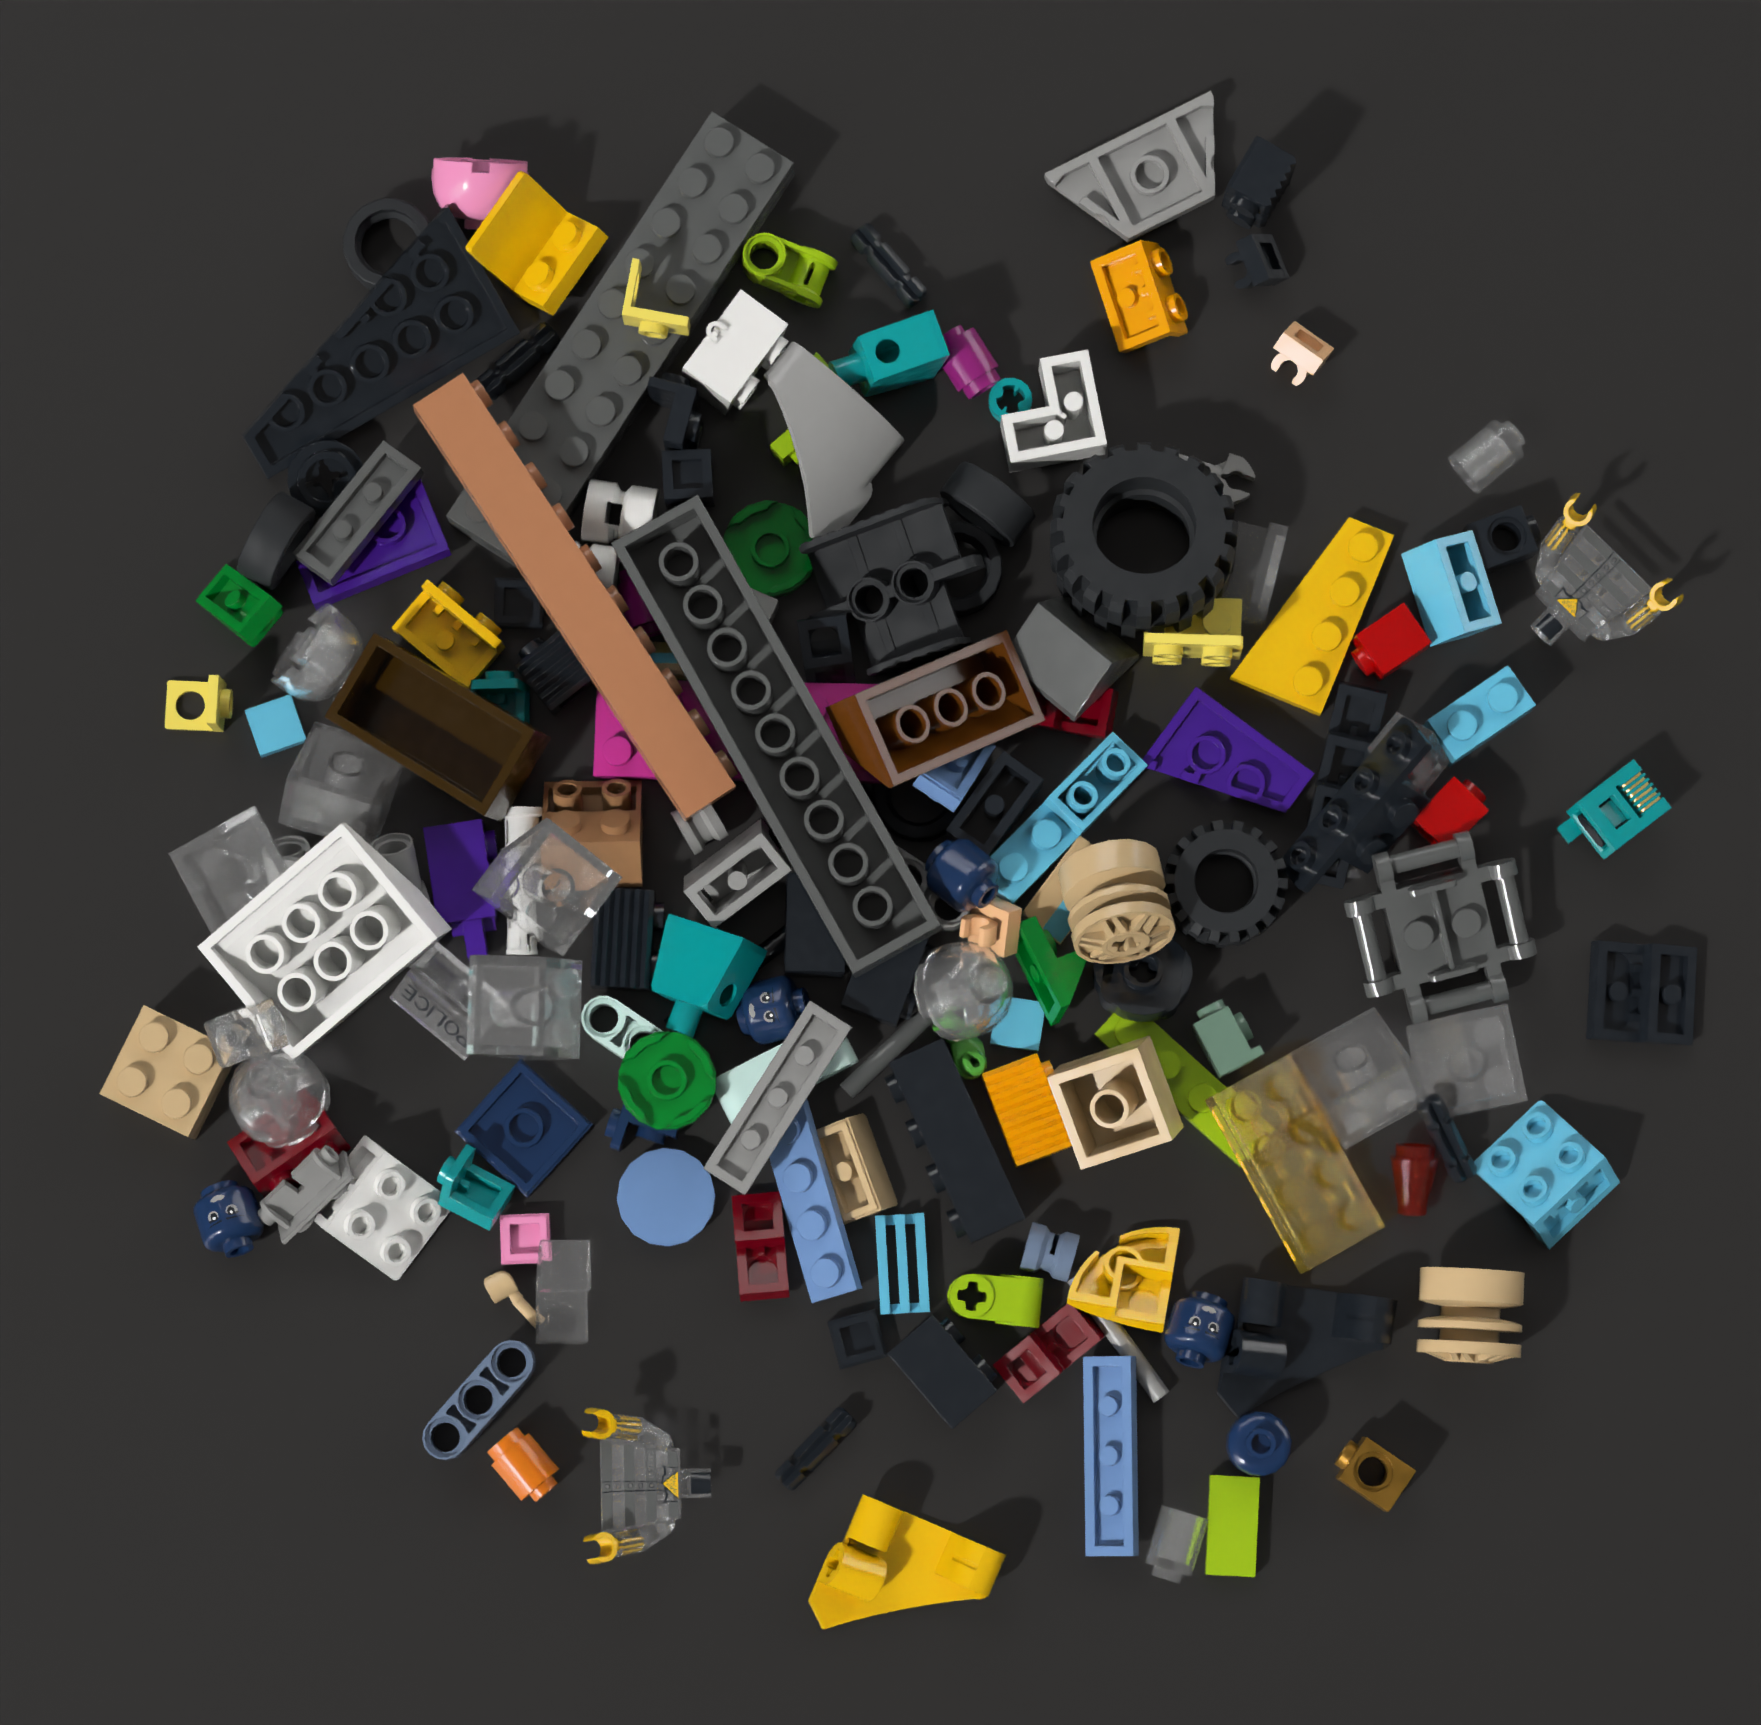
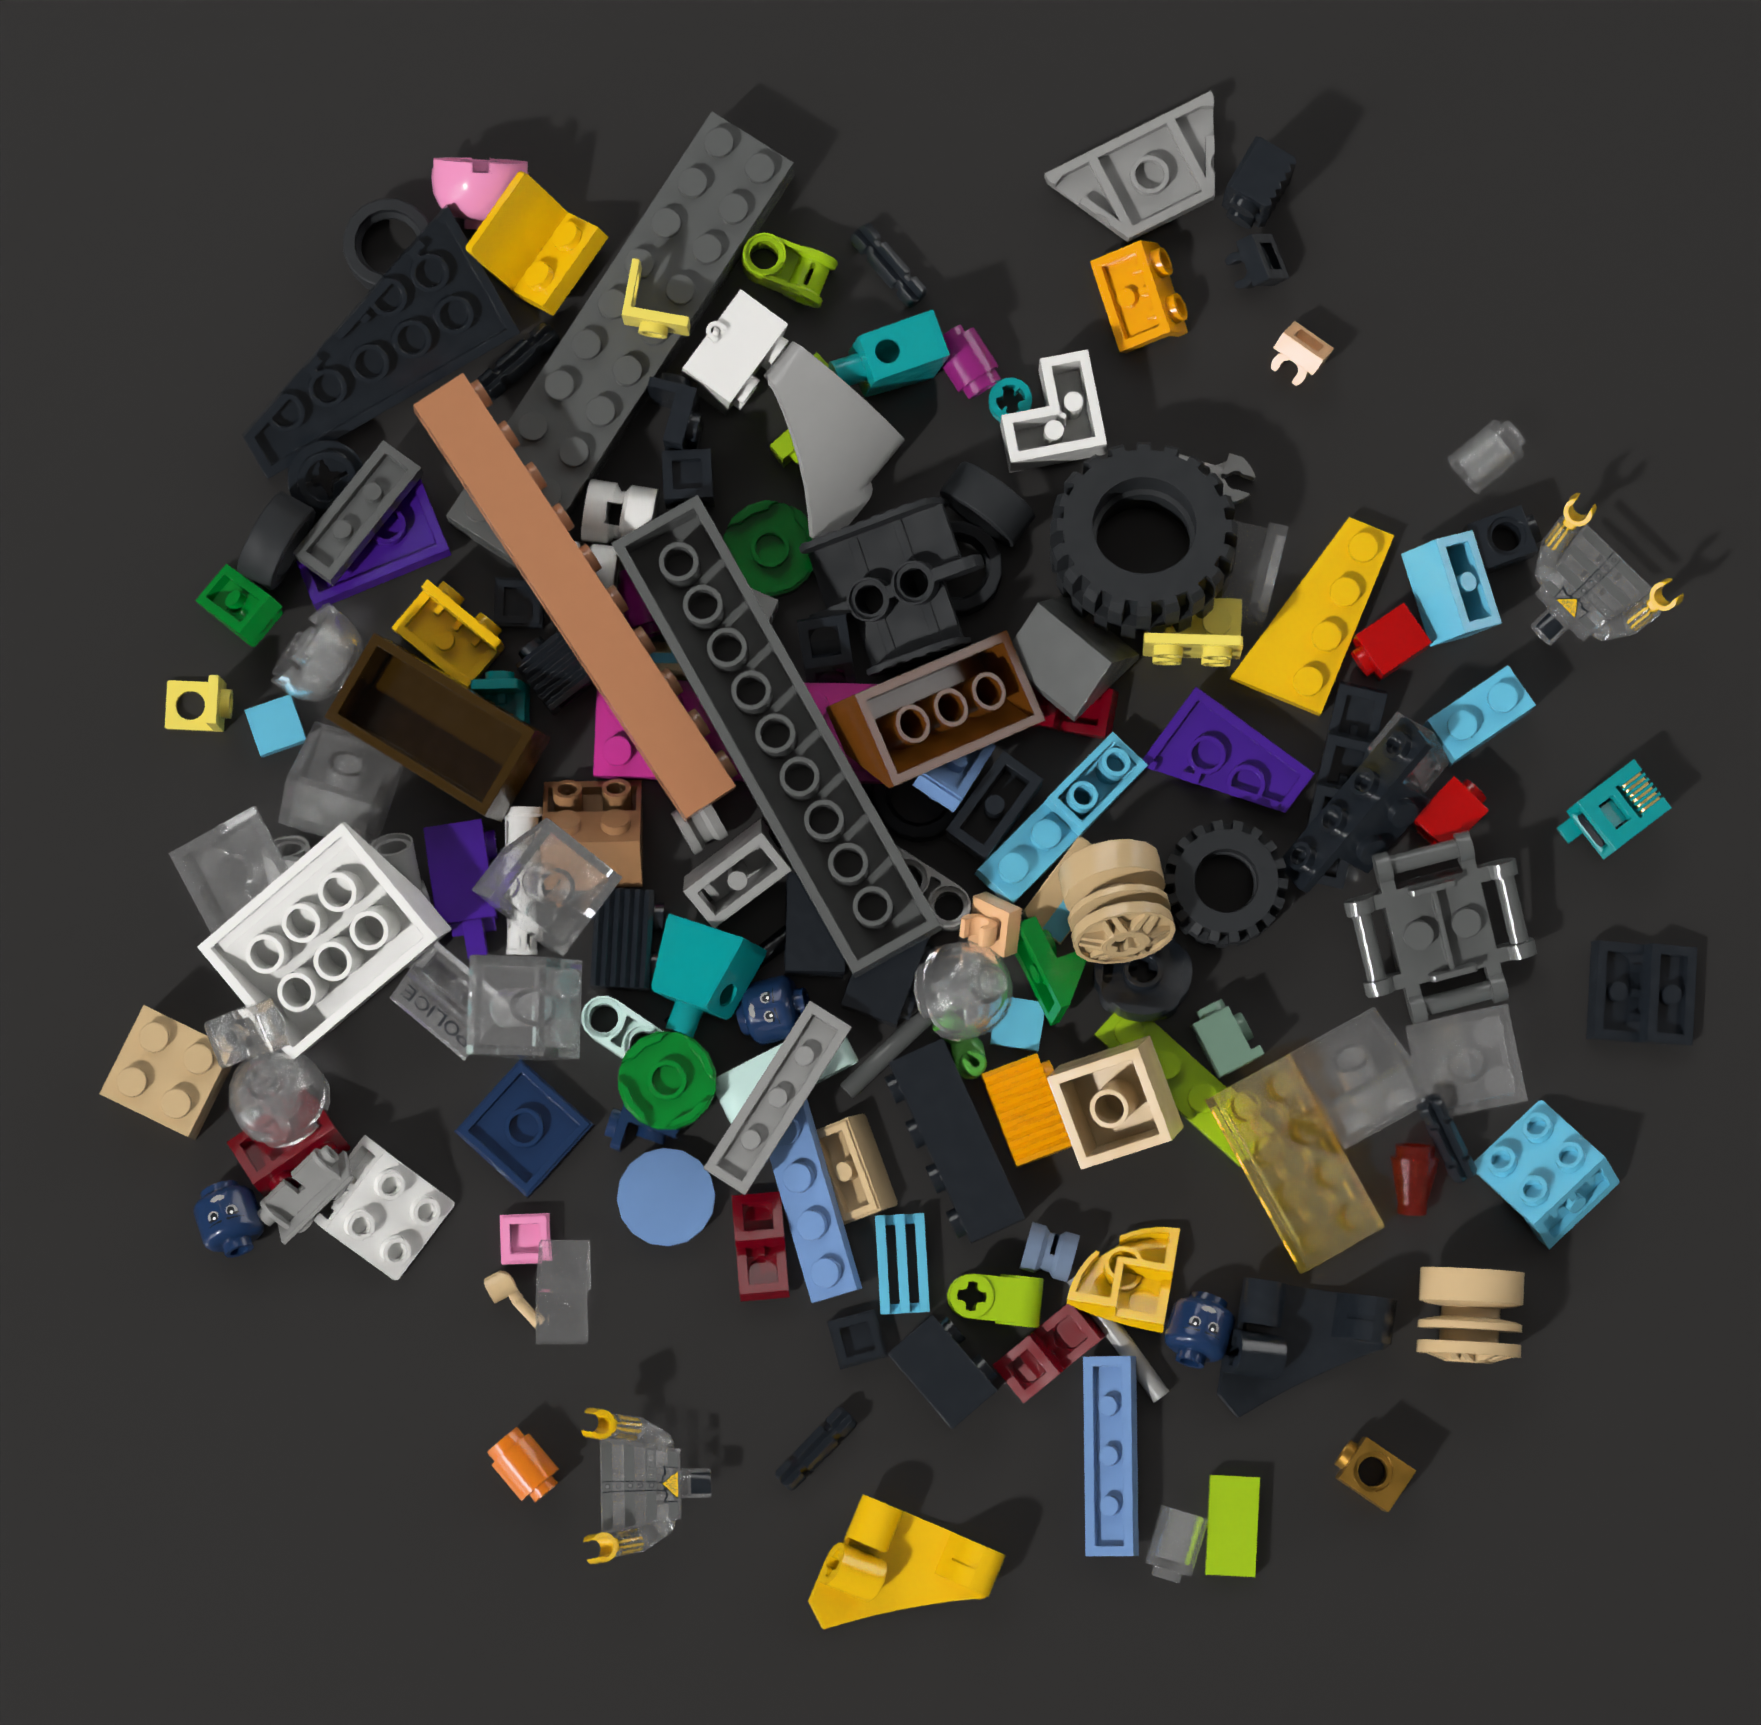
sand blue beam [422,1340,537,1460] -> none
teal bracket [437,1144,515,1231] -> none
dark blue head [925,839,999,912] -> none
dark blue head [1226,1411,1292,1476] -> none

